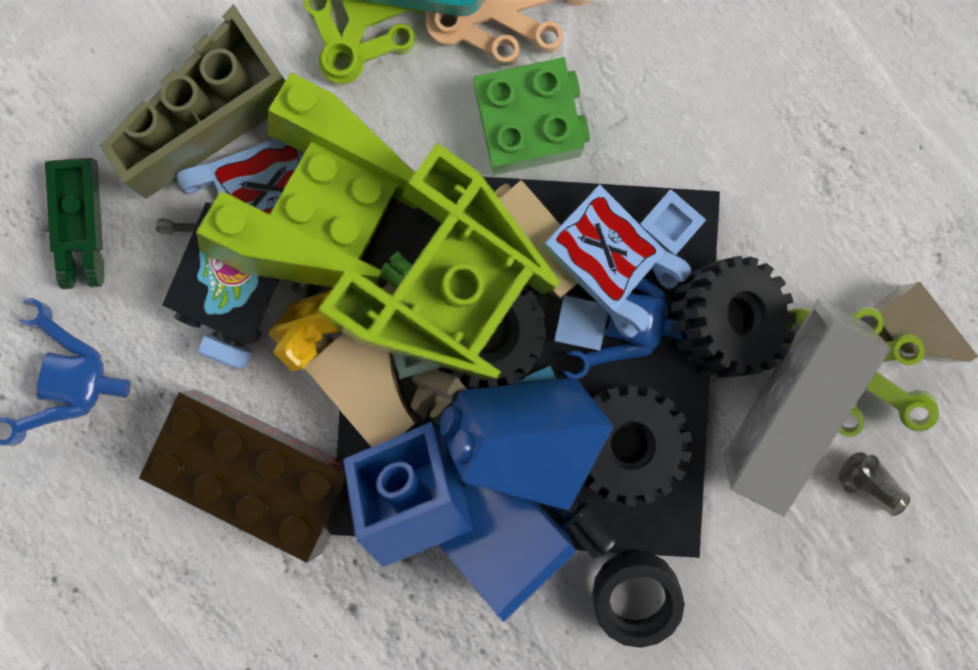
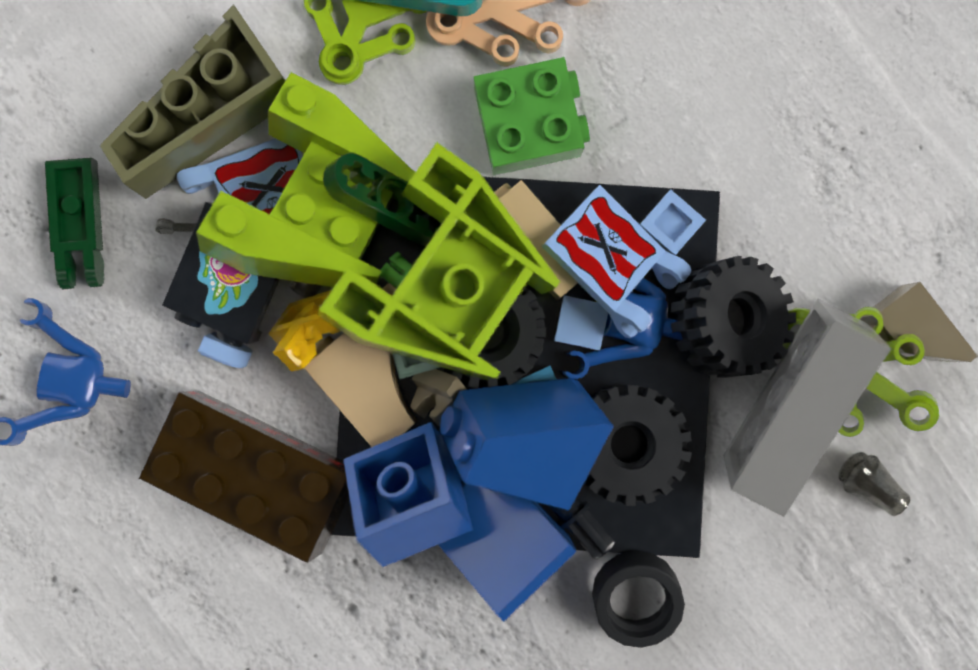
none -> dark green beam [323,153,442,246]

